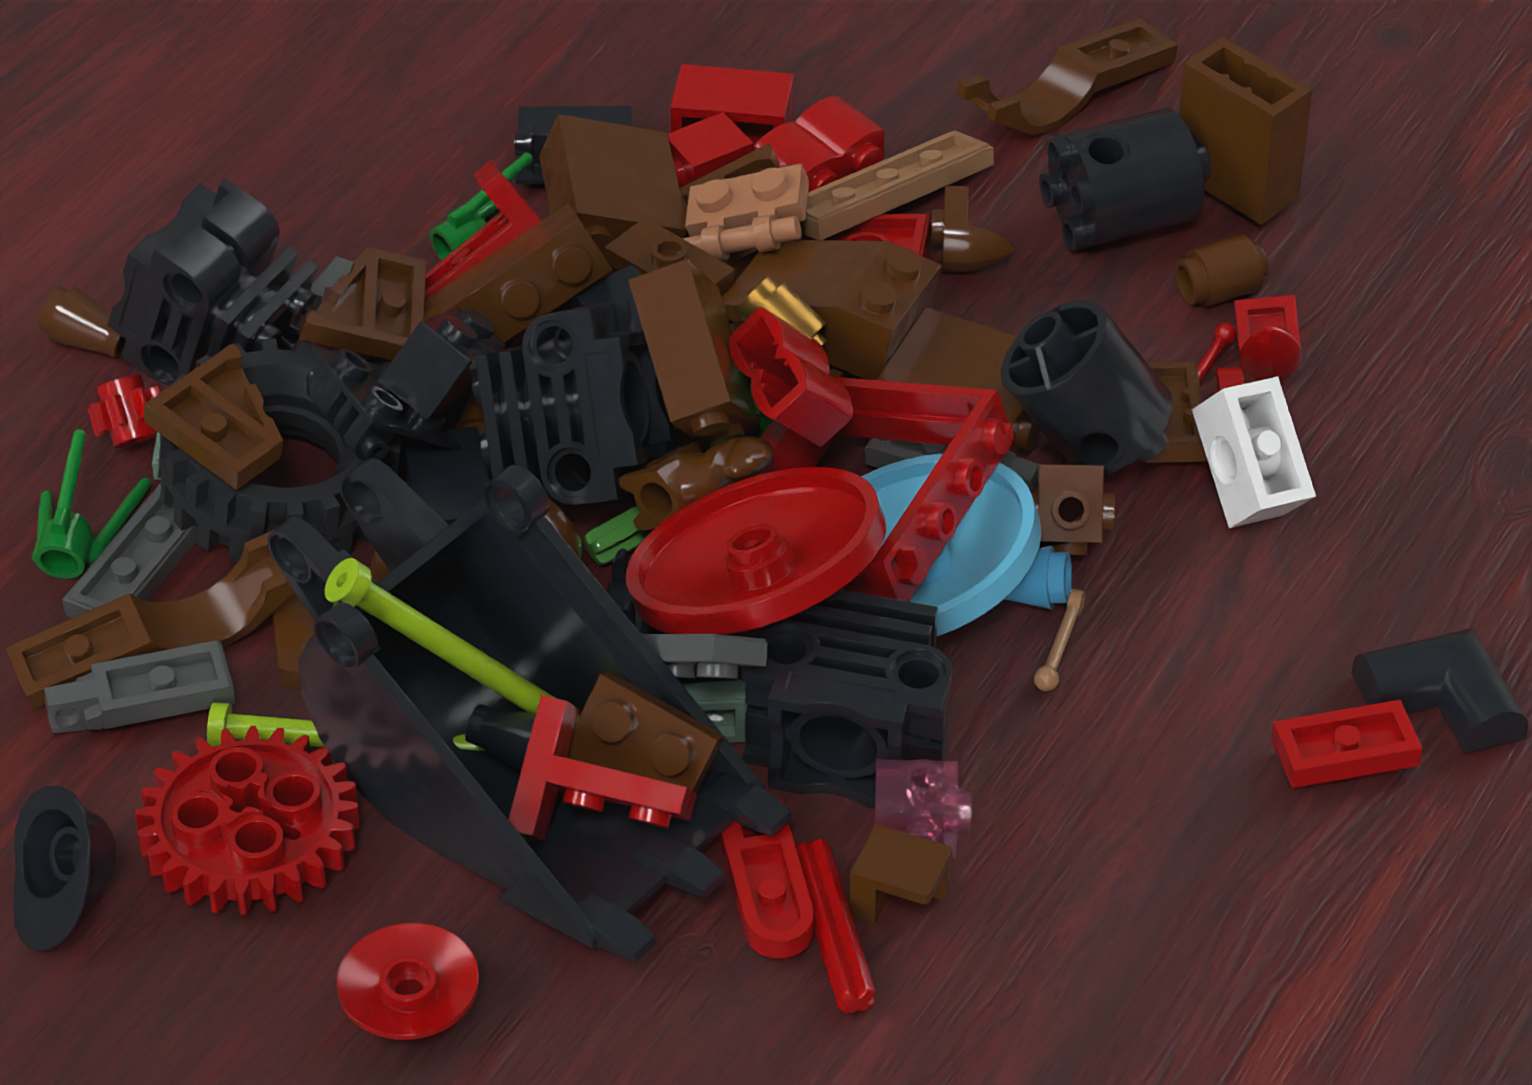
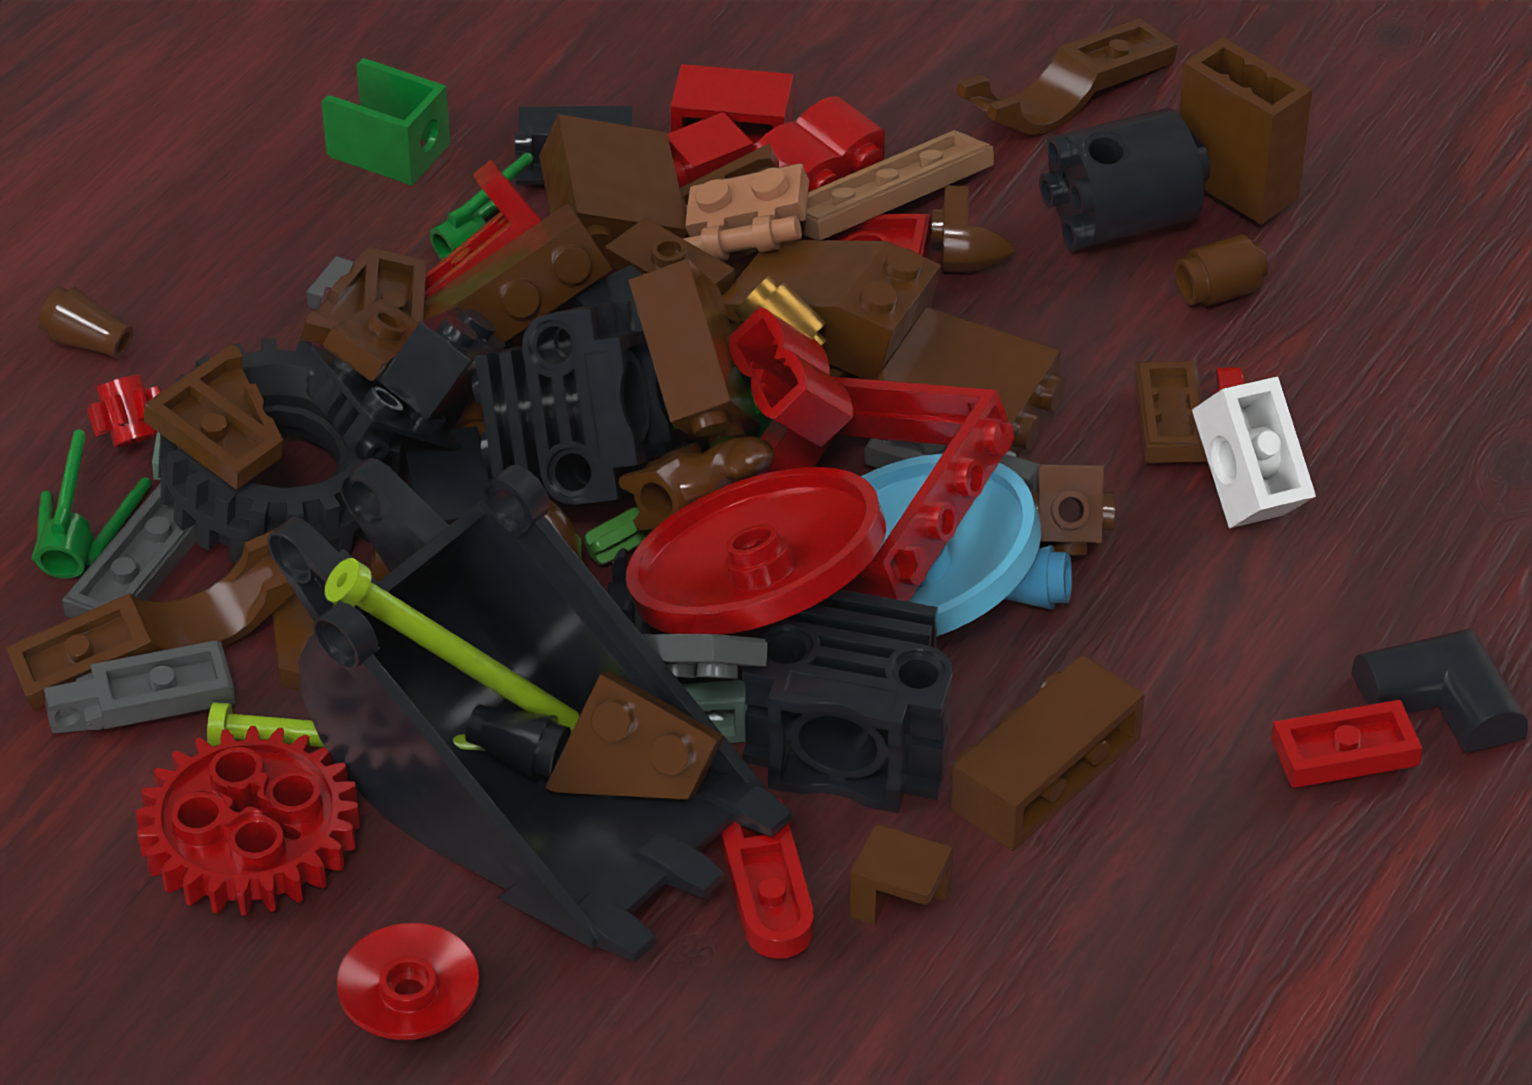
black piece [13,786,116,950] -> none
black piece [107,179,319,386] -> none
red bracket [508,695,697,842] -> none
red axle [796,838,875,1015] -> none
clear pink brick [875,759,972,858] -> none
black cylinder [1000,300,1173,478] -> none
medium nougat hinge [1033,588,1086,691] -> none
red hinge [1197,322,1237,384] -> none
red plate [1234,295,1301,380] -> none
none -> green piece [321,58,451,186]
none -> reddish brown plate [322,298,419,381]
none -> reddish brown brick [951,654,1145,851]

